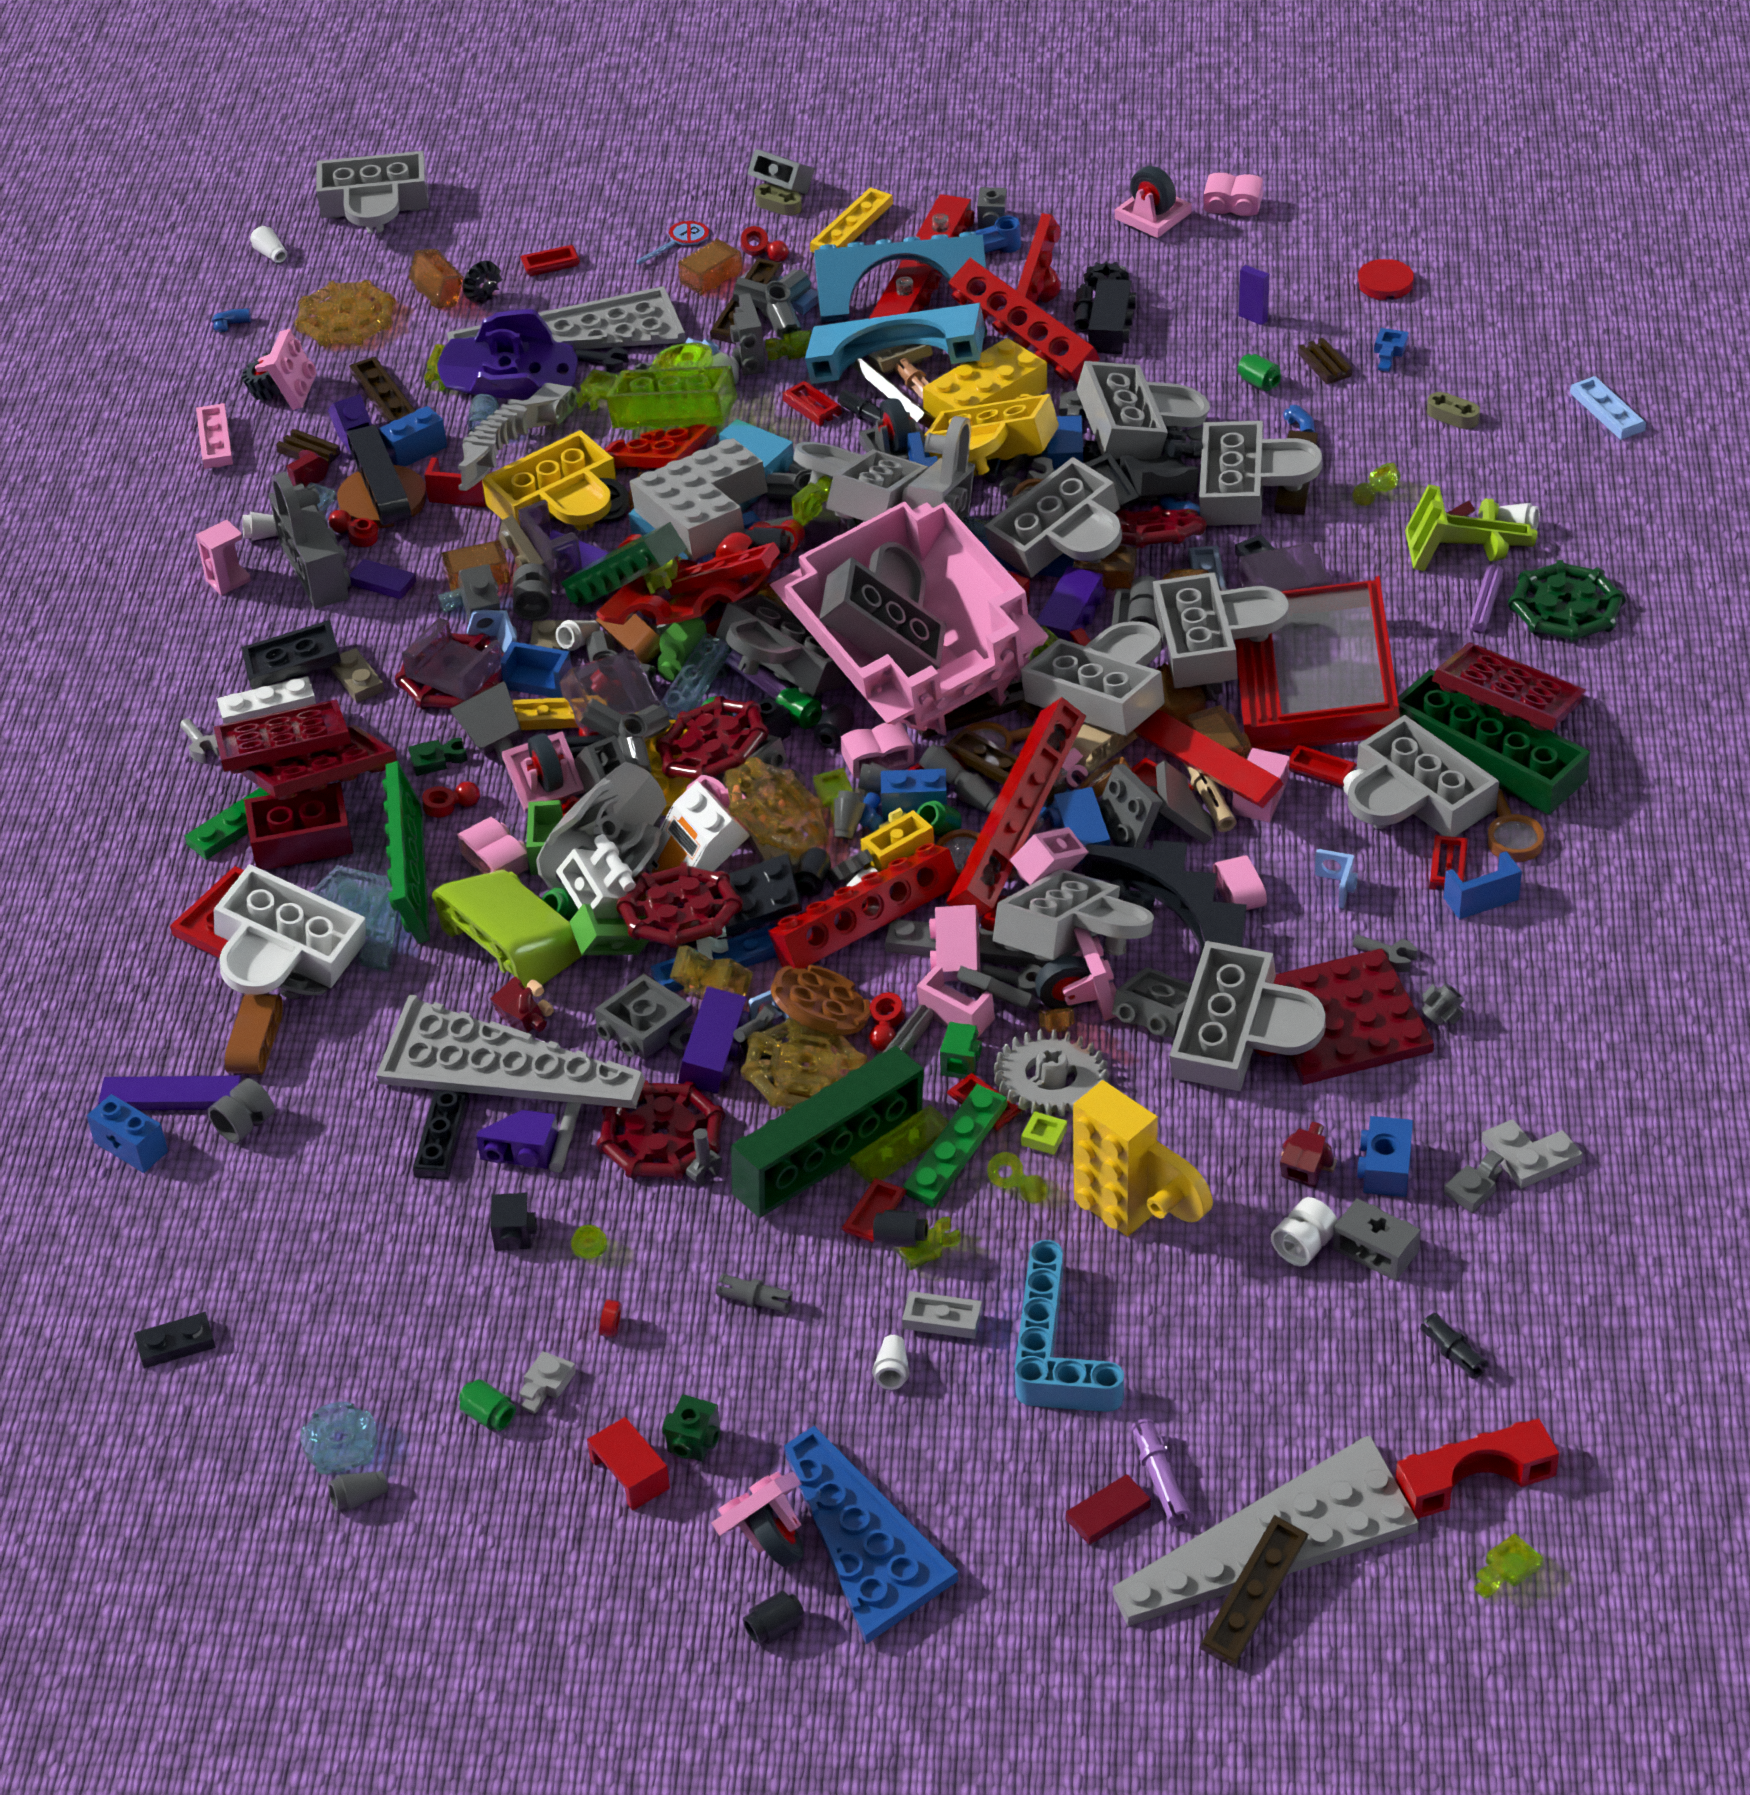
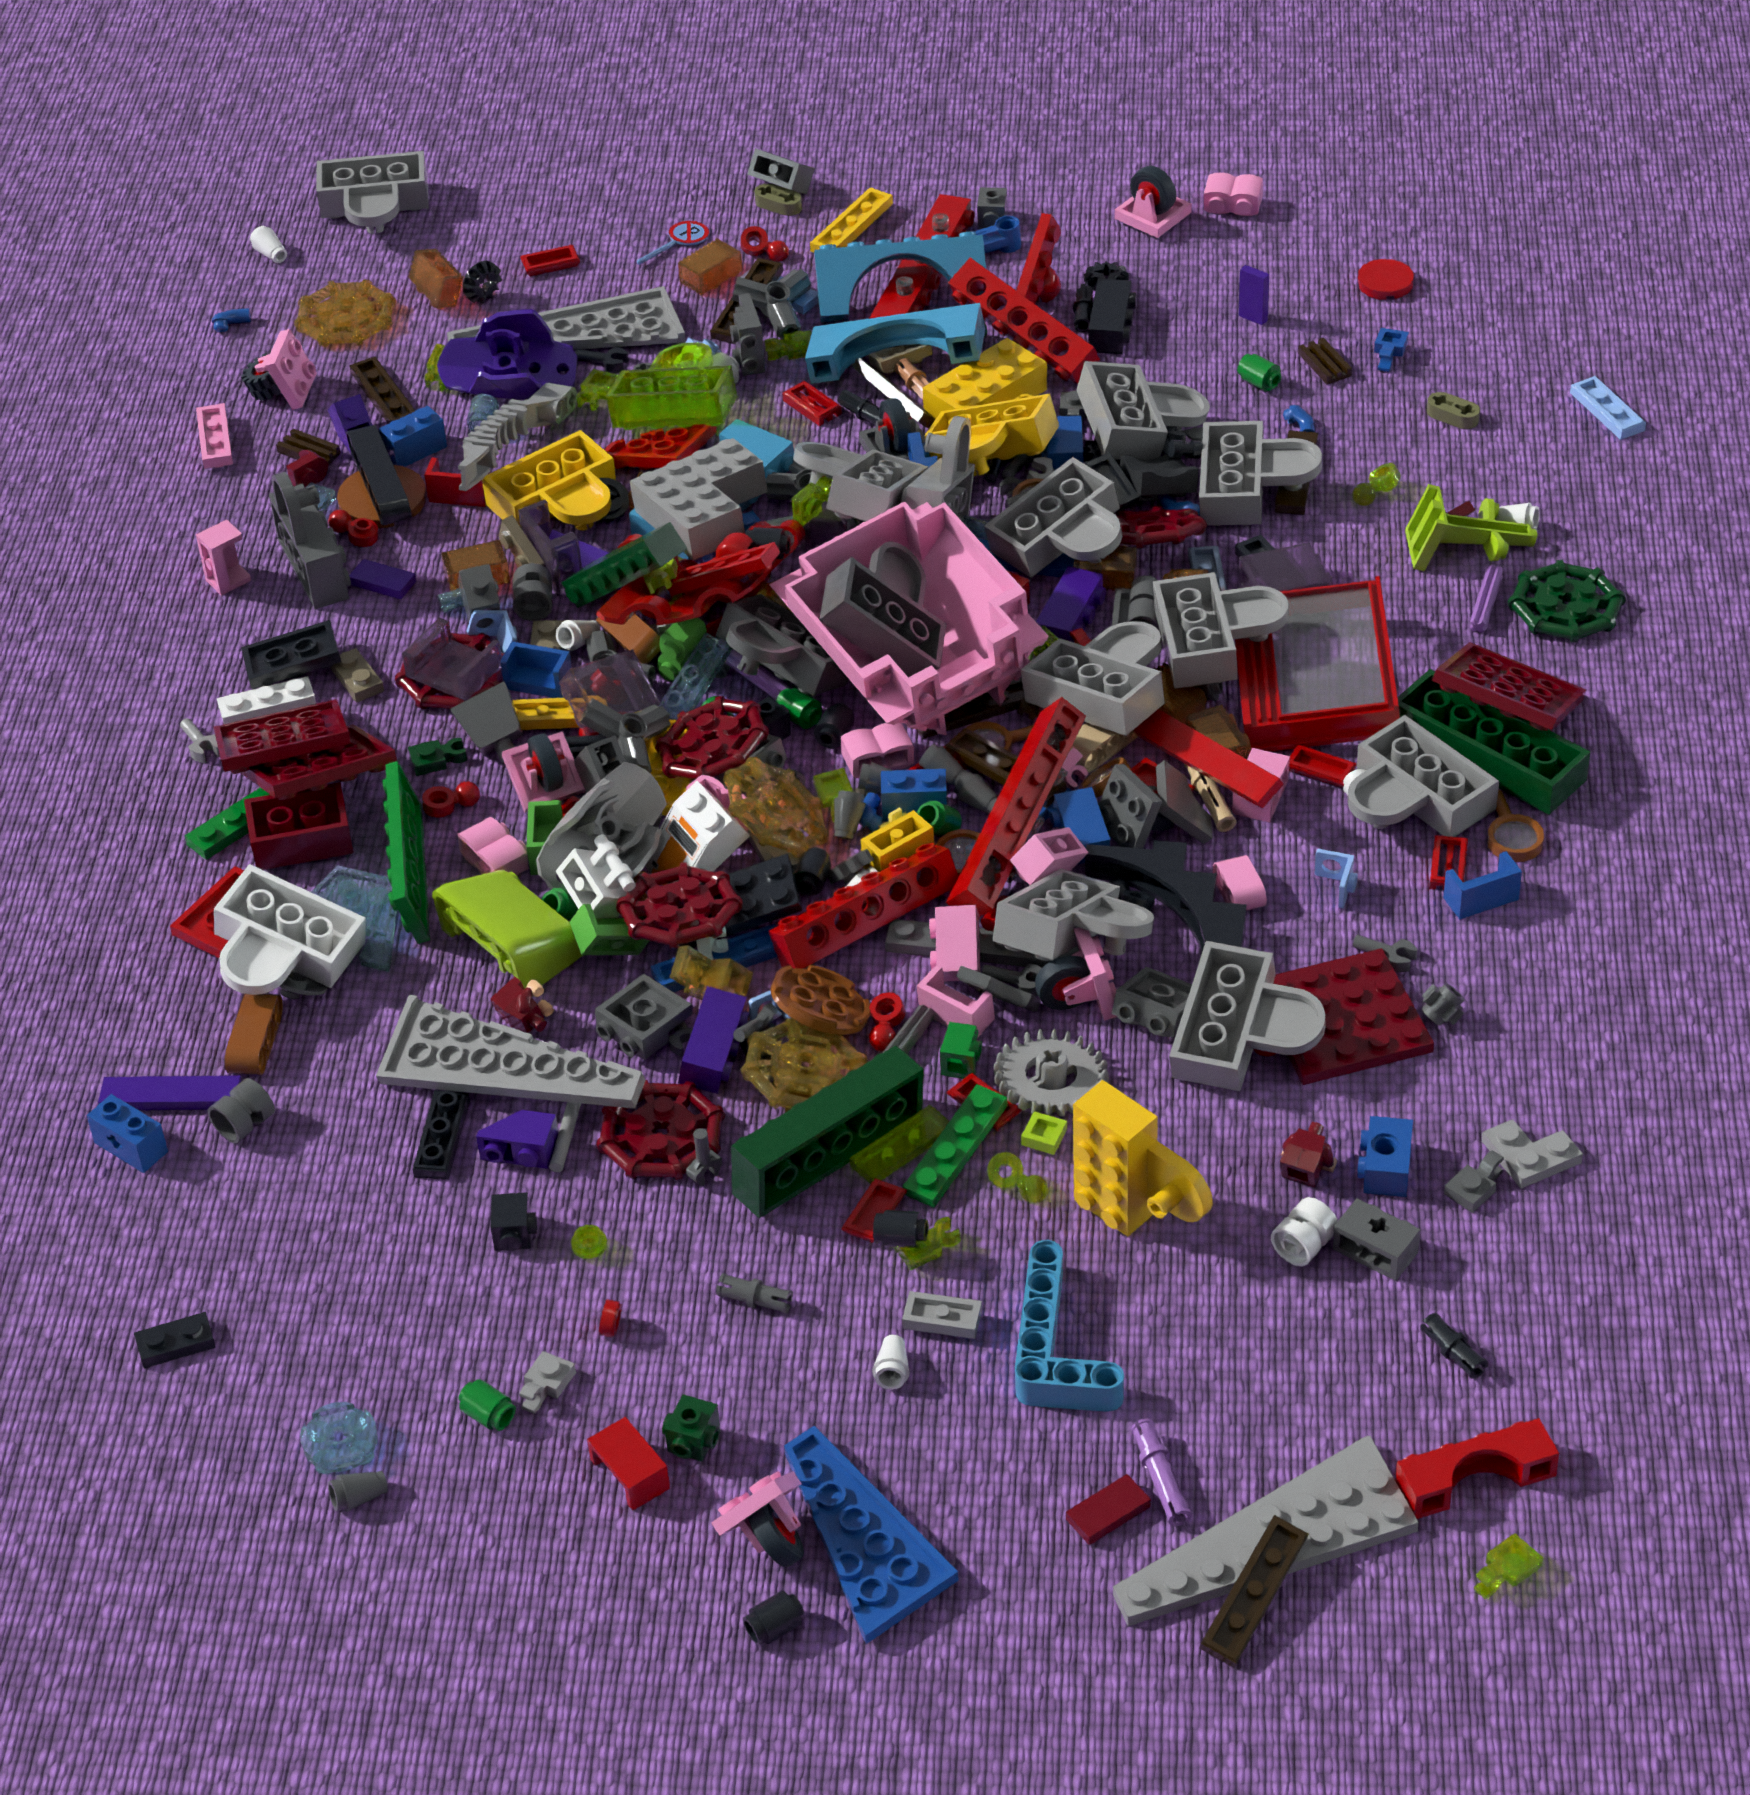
white cone [242,512,277,541] -> none
clear orange plate [1038,1007,1075,1032] -> none

